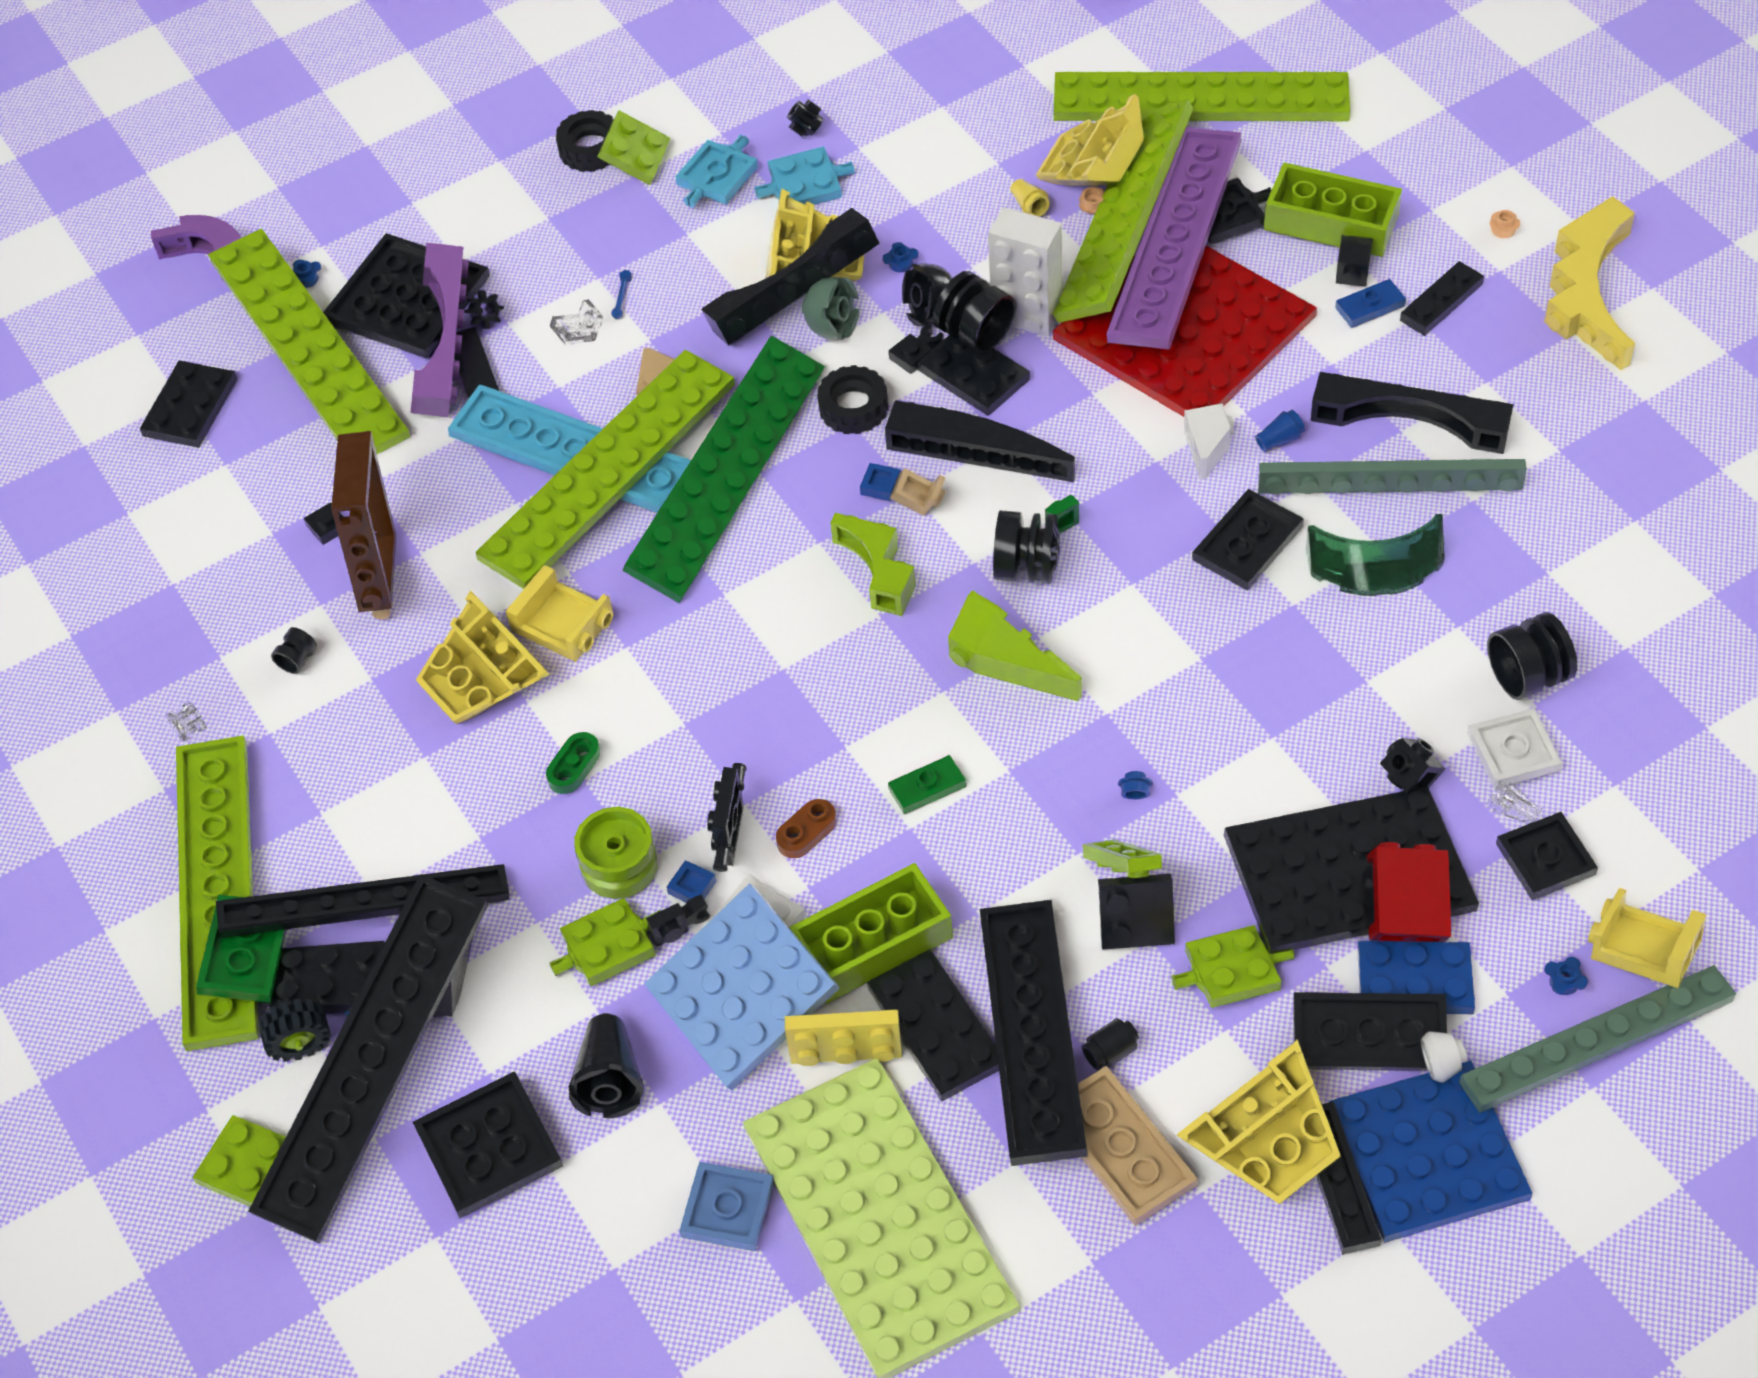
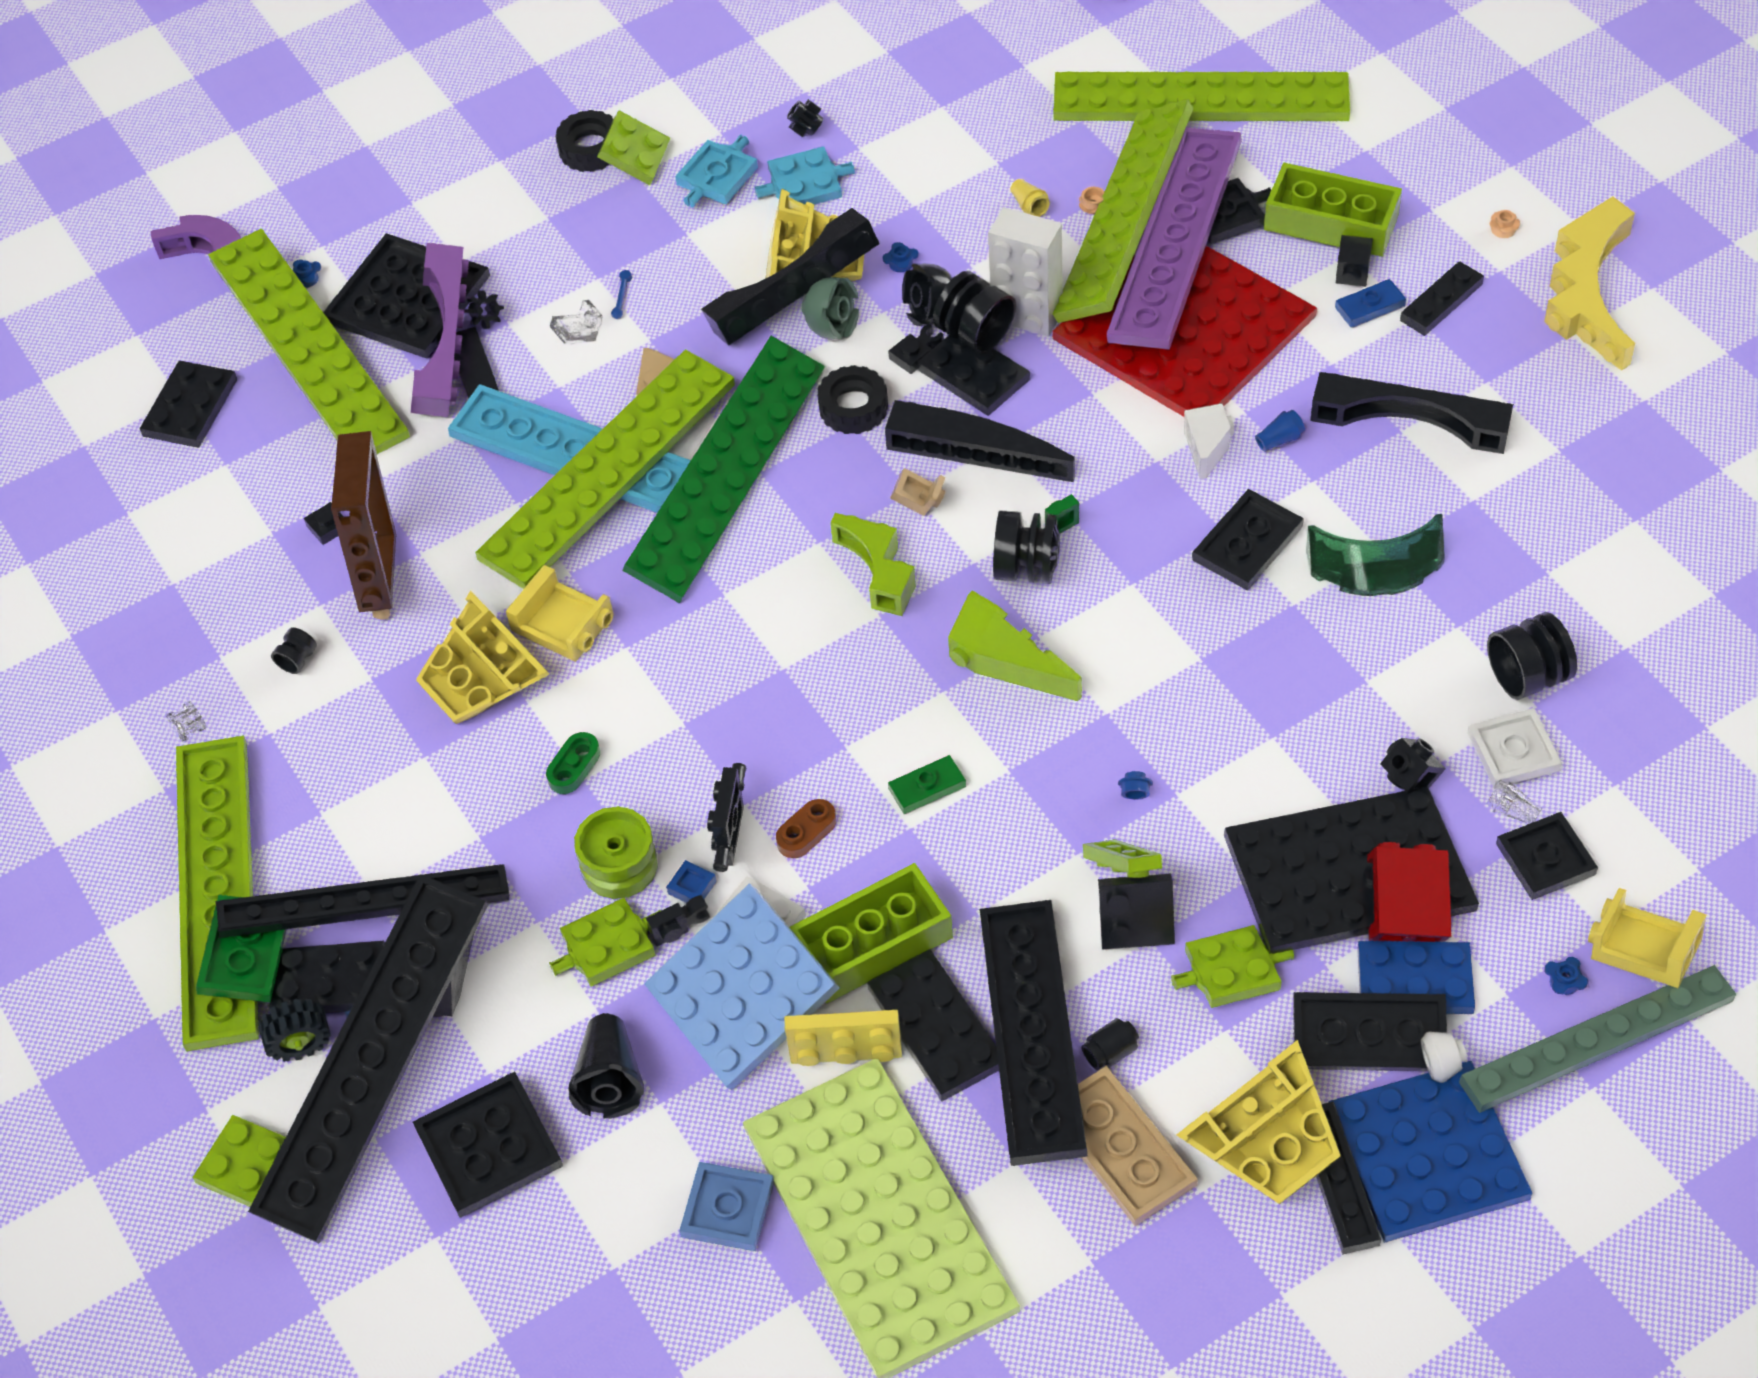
blue plate [860,463,901,501] -> none
light yellow wedge [1036,94,1144,186] -> none
sand green plate [1257,459,1527,494] -> none

